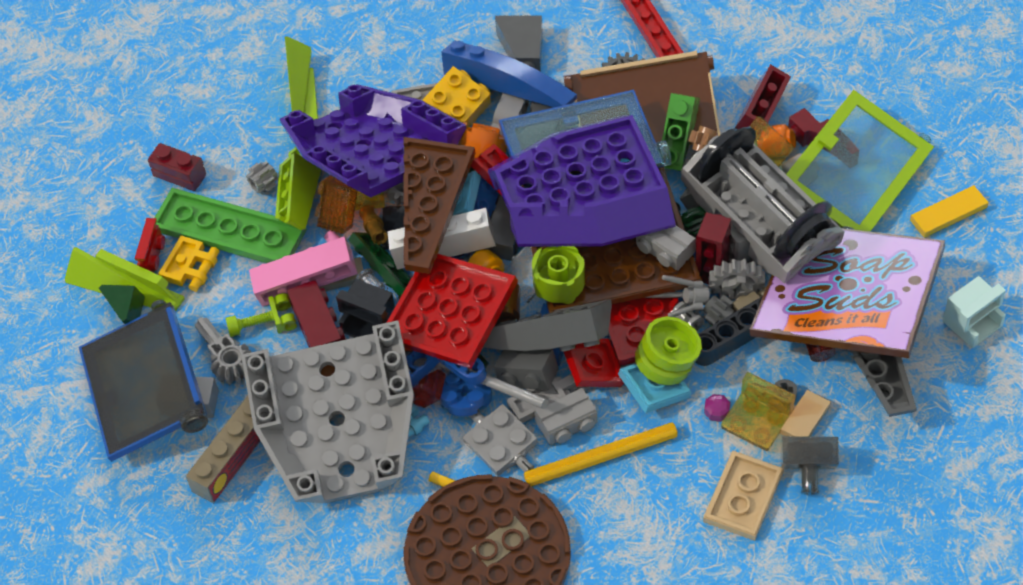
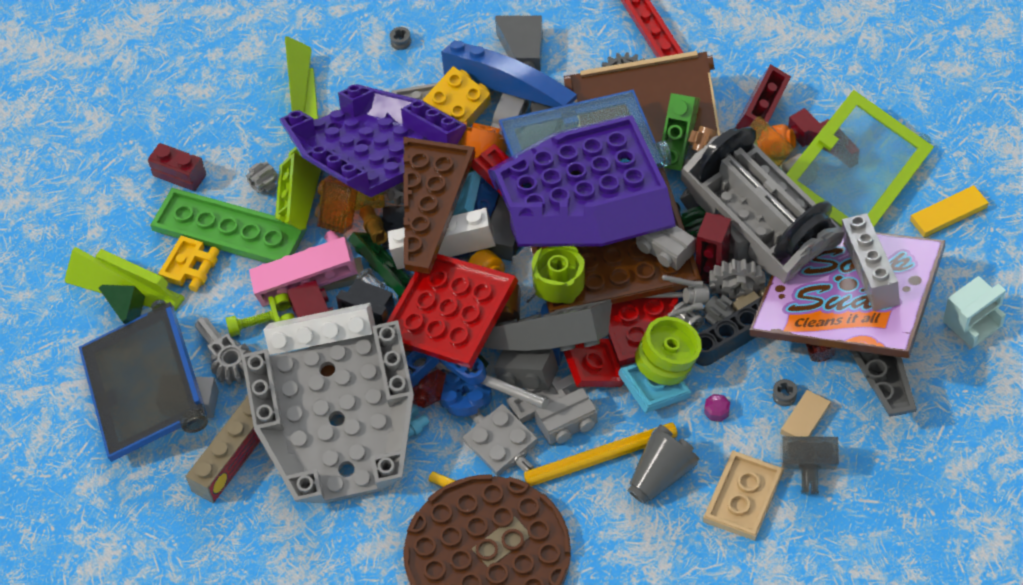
red plate [135,218,165,273] -> none
clear yellow bracket [721,372,795,451] -> none
none -> white brick [263,303,375,355]
none -> dark grey bush [390,27,411,50]
none -> dark grey cone [627,424,700,504]
none -> light grey brick [842,213,900,311]

